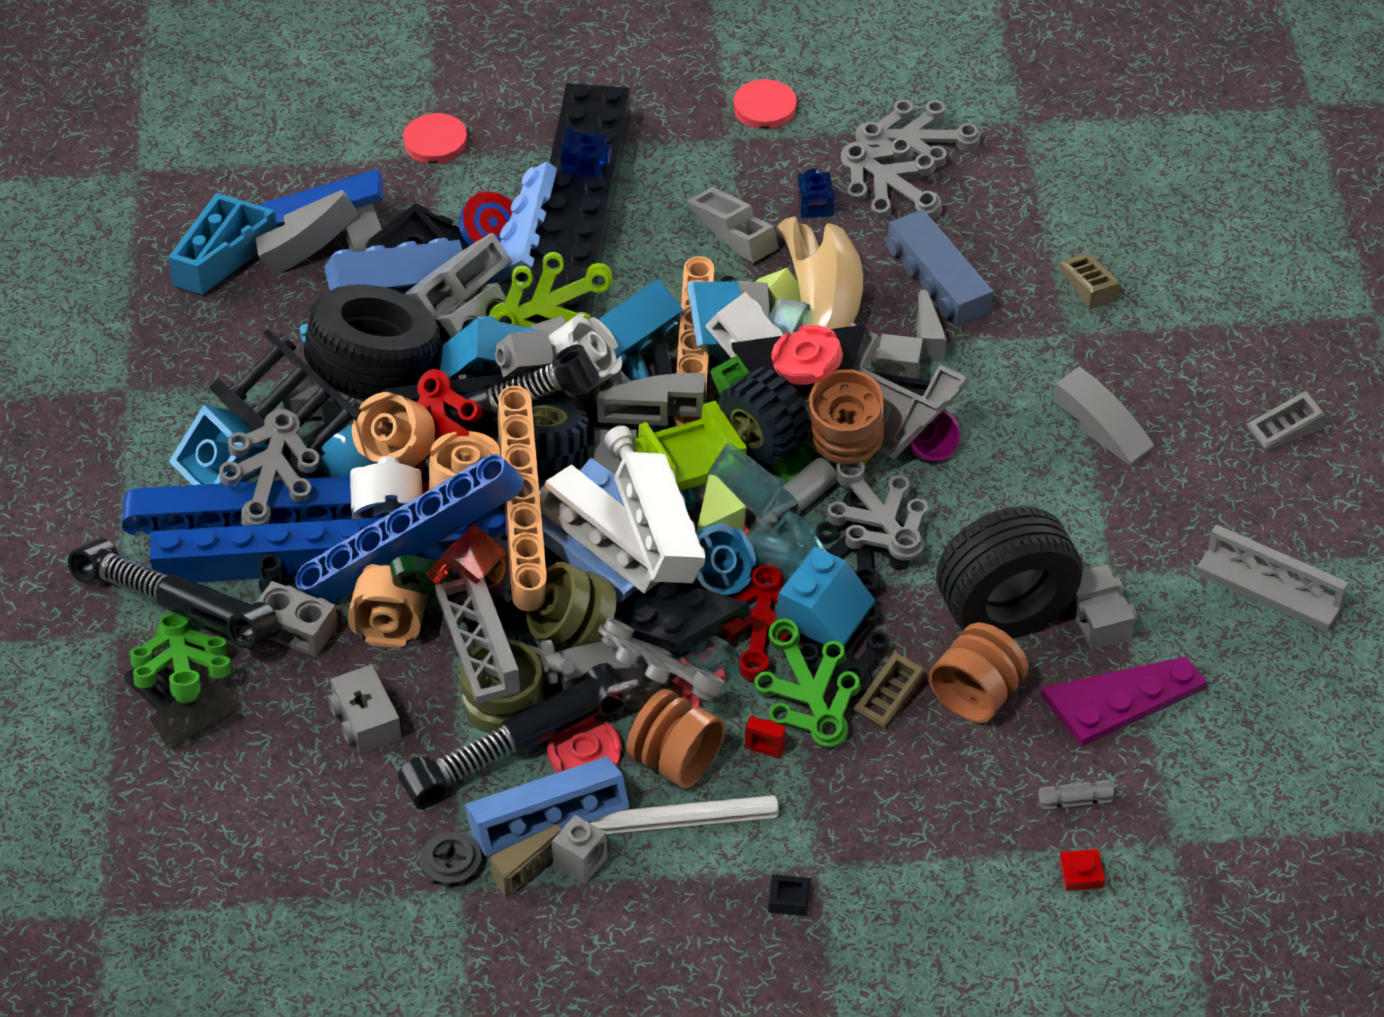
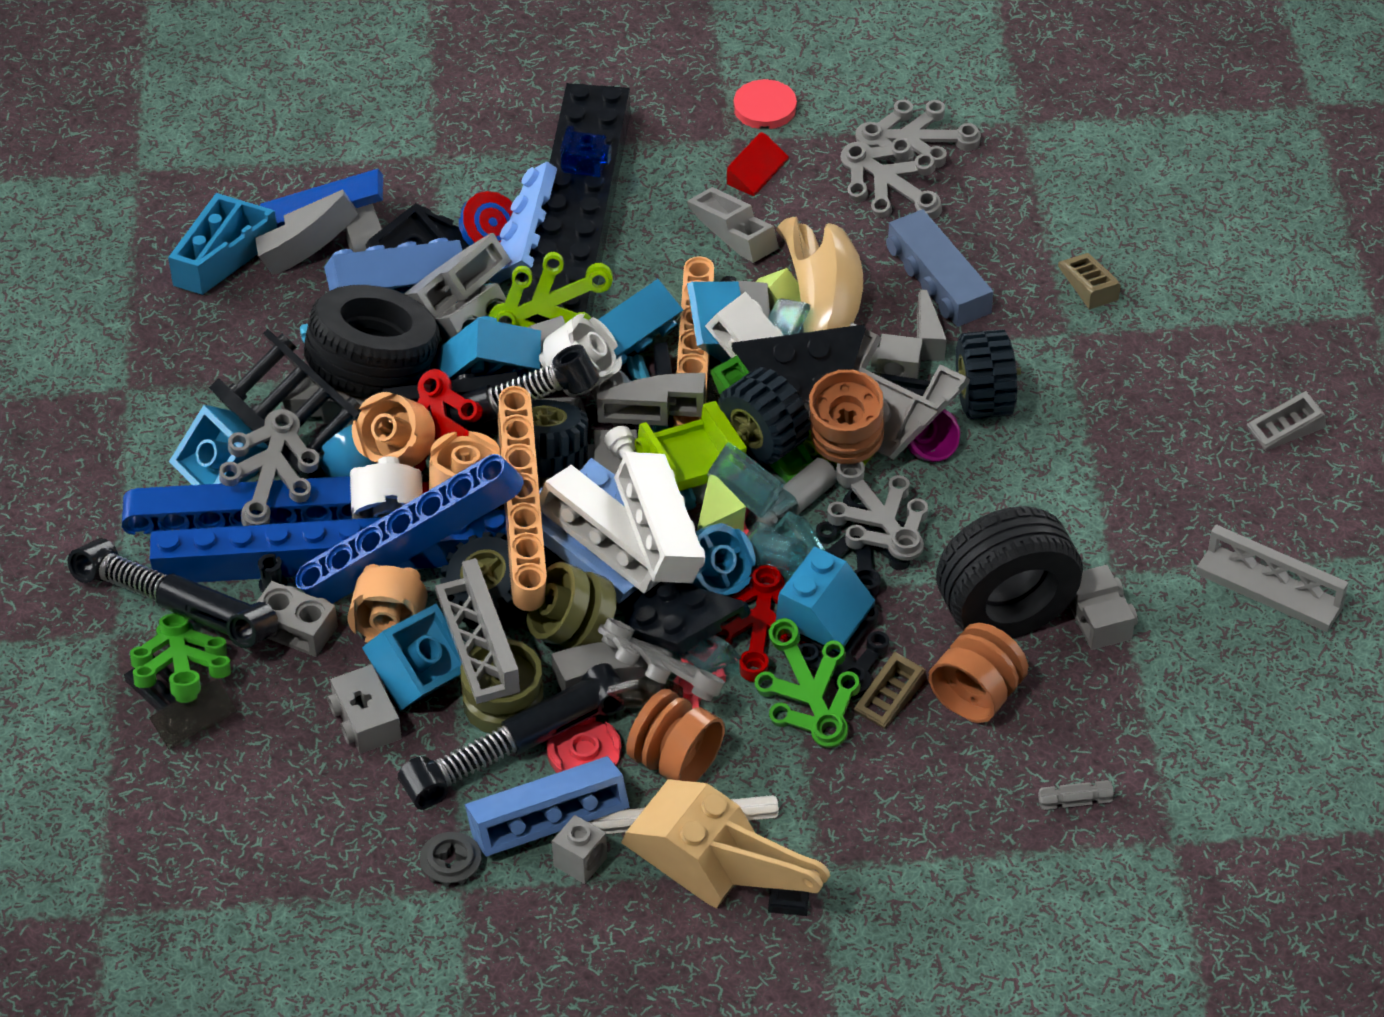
dark green beam [390,555,455,595] -> none
coral tile [403,113,467,164] -> none
clear red panel [426,524,506,585] -> none
dark tan slope [490,824,562,898] -> none
light grey brick [495,330,554,378] -> none
light grey sword [527,640,575,684] -> none
red plate [745,716,786,759] -> none
coral tile [771,325,843,385] -> none
clear blue brick [797,168,834,218] -> none
magenta wing [1041,656,1207,747] -> none
light grey slope [1054,366,1154,466] -> none
red plate [1059,849,1105,891] -> none
none -> dark azure slope [362,603,462,711]
none -> tan slope [621,779,830,909]
none -> red slope [727,132,789,196]
none -> black wheel [956,329,1021,419]

